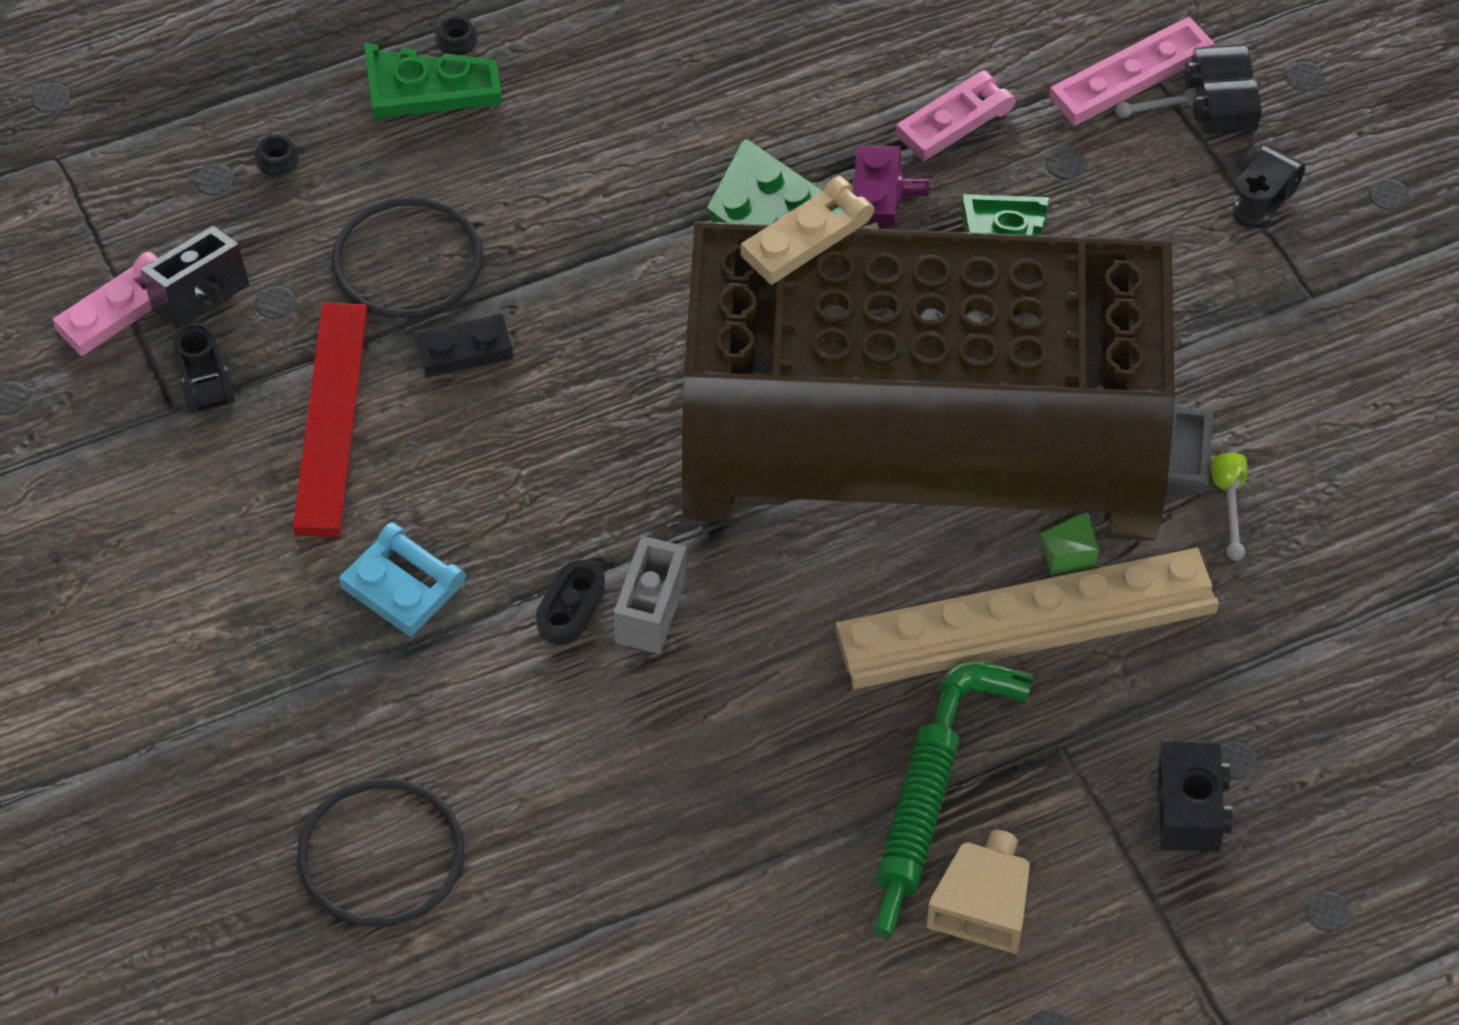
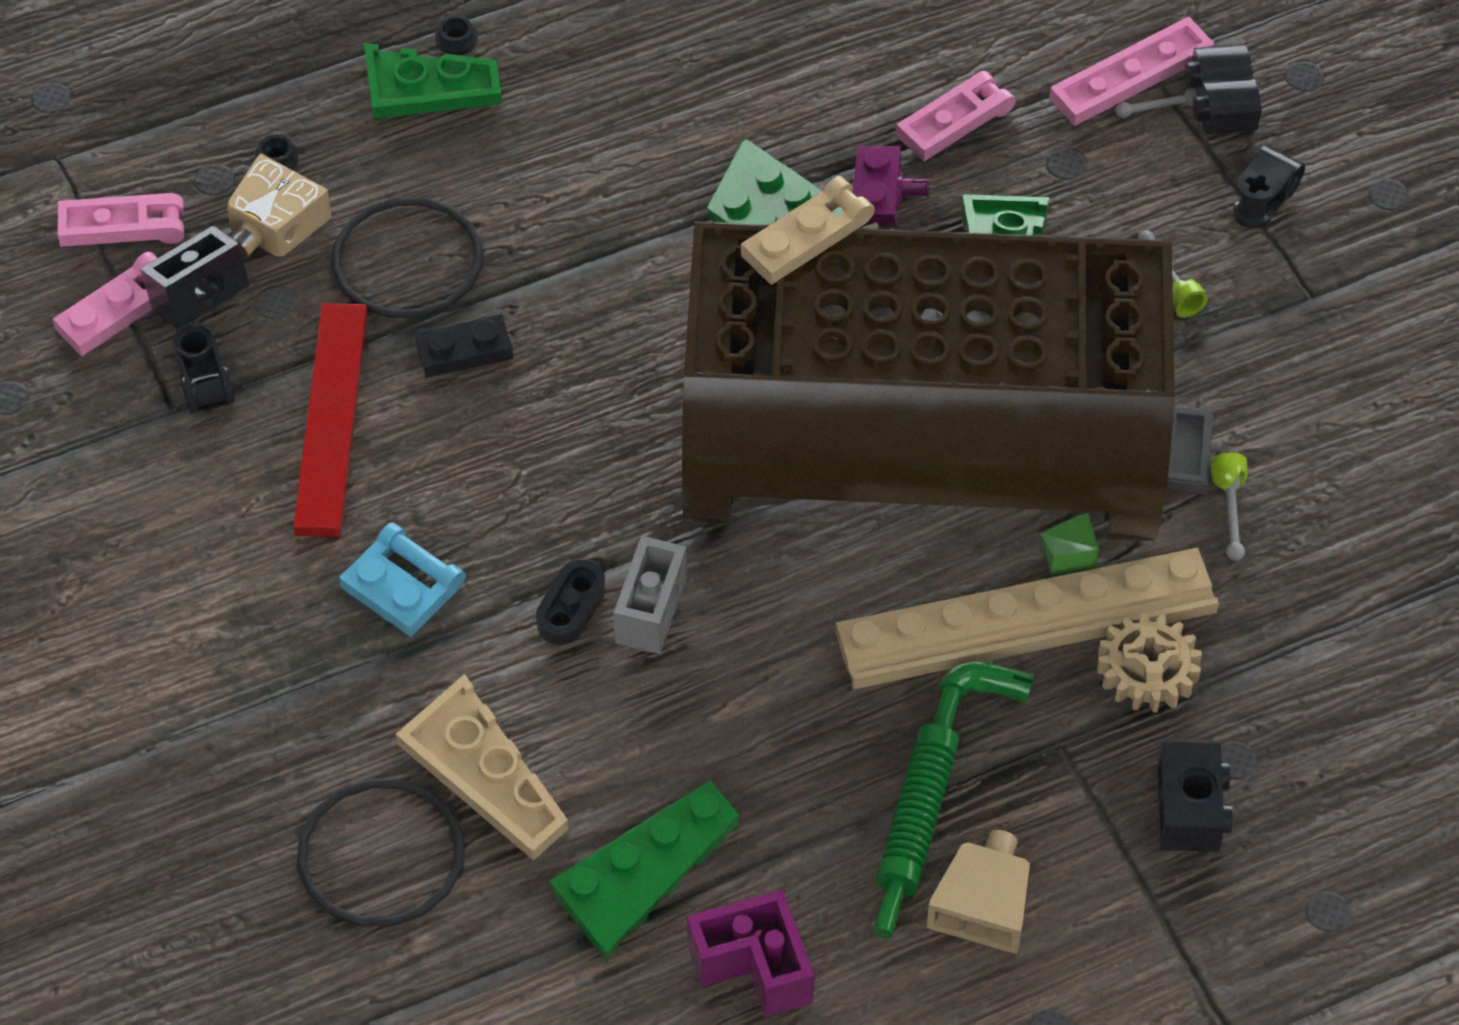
none -> bright pink plate [58,193,184,247]
none -> tan torso [227,154,332,259]
none -> tan wing [396,674,568,861]
none -> green wing [550,780,739,962]
none -> magenta brick [687,889,814,1017]
none -> tan gear [1097,612,1202,712]
none -> lime hinge [1137,230,1208,318]

